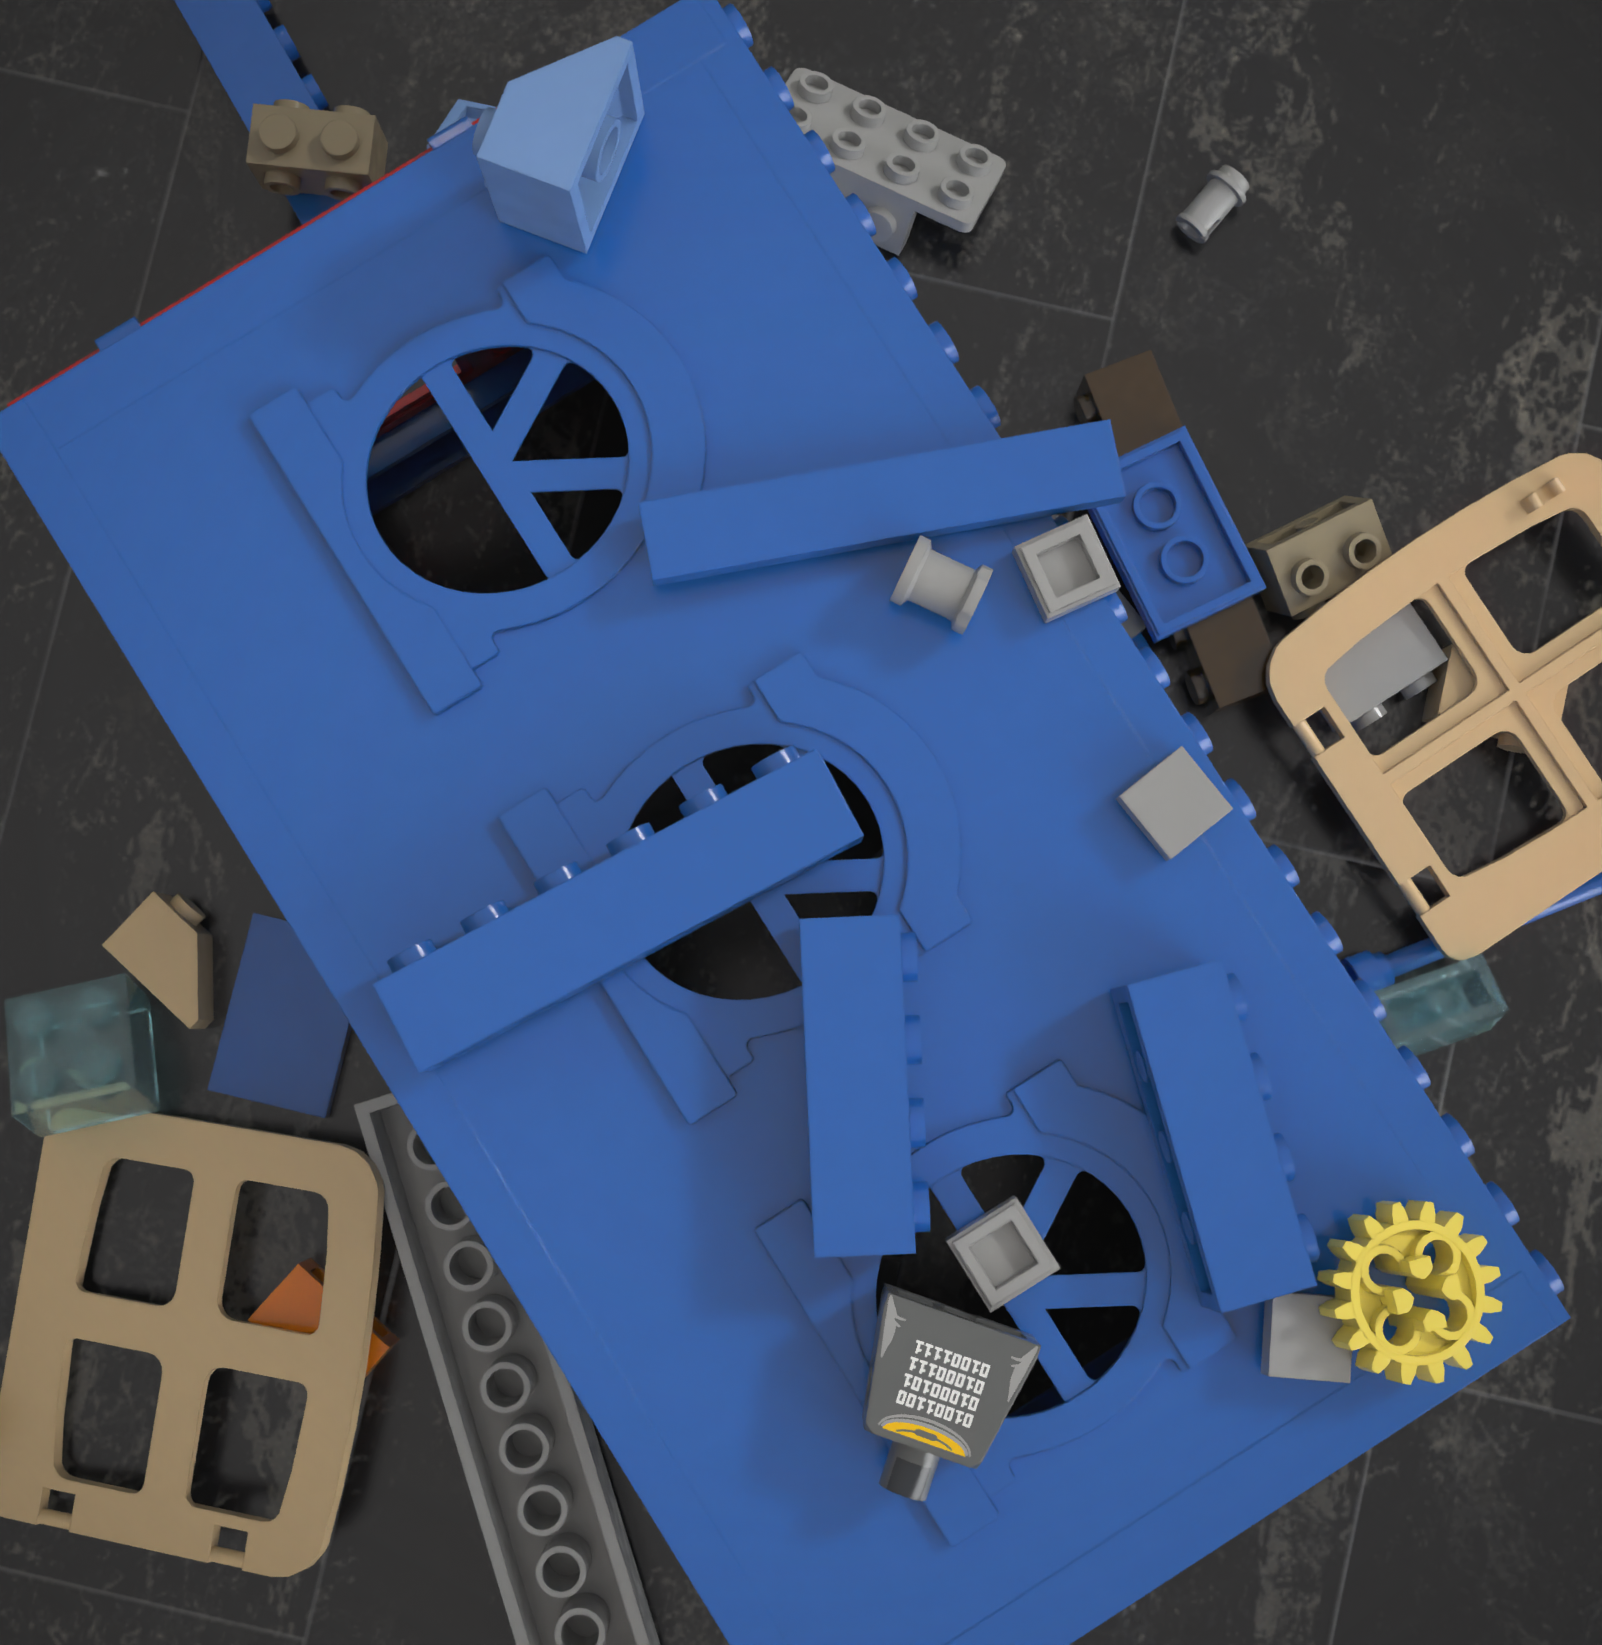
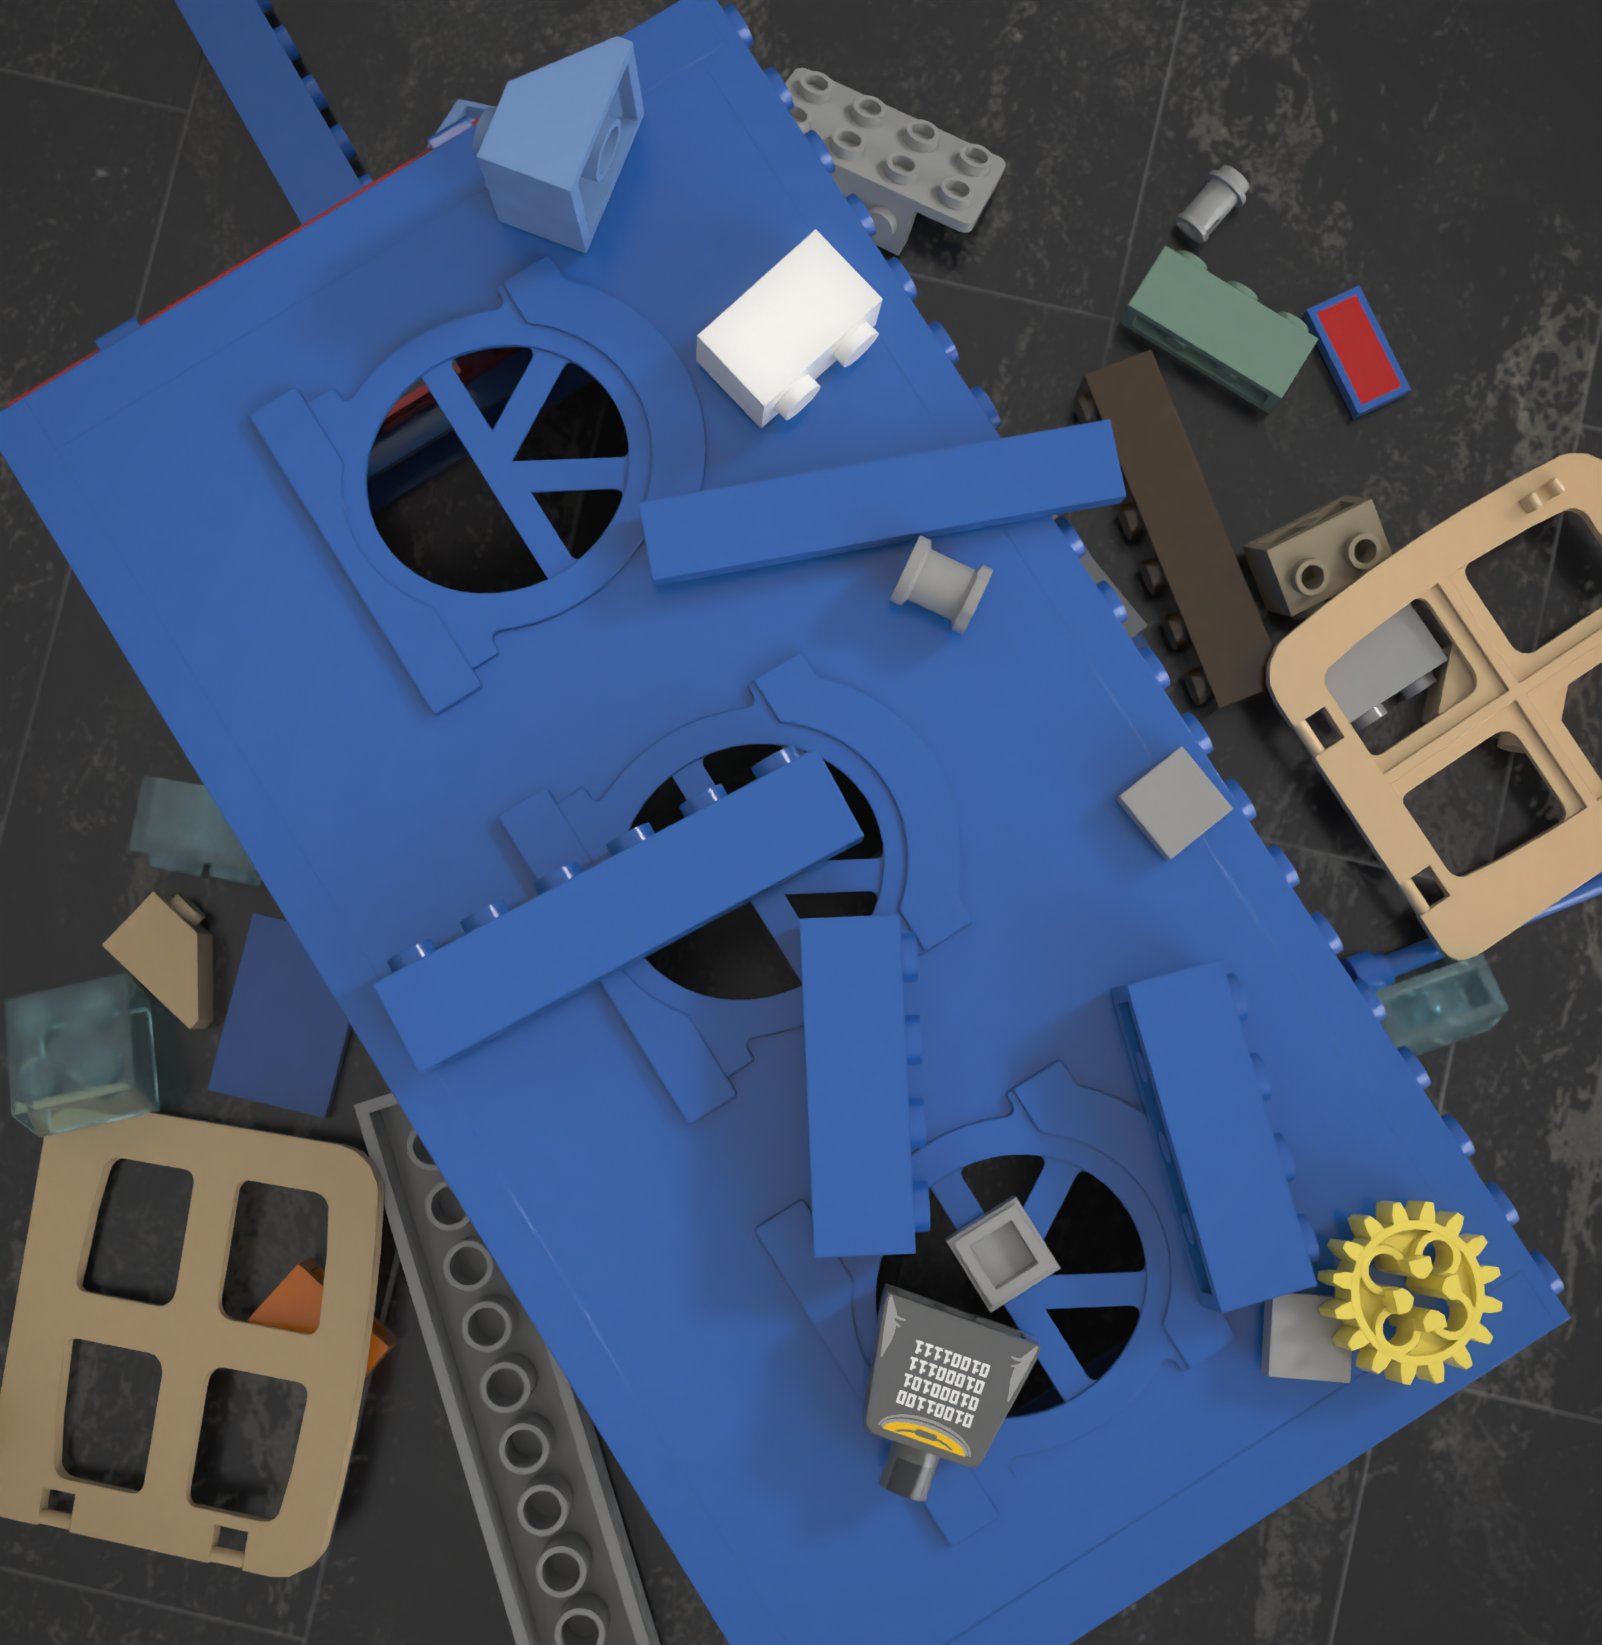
dark tan brick [246,99,388,201] -> none
light grey tile [1012,514,1121,623] -> none
blue tile [1087,426,1267,643] -> none
none -> clear light blue brick [129,776,261,886]
none -> white brick [696,229,883,429]
none -> sand green brick [1120,246,1318,414]
none -> tile [1302,285,1411,419]

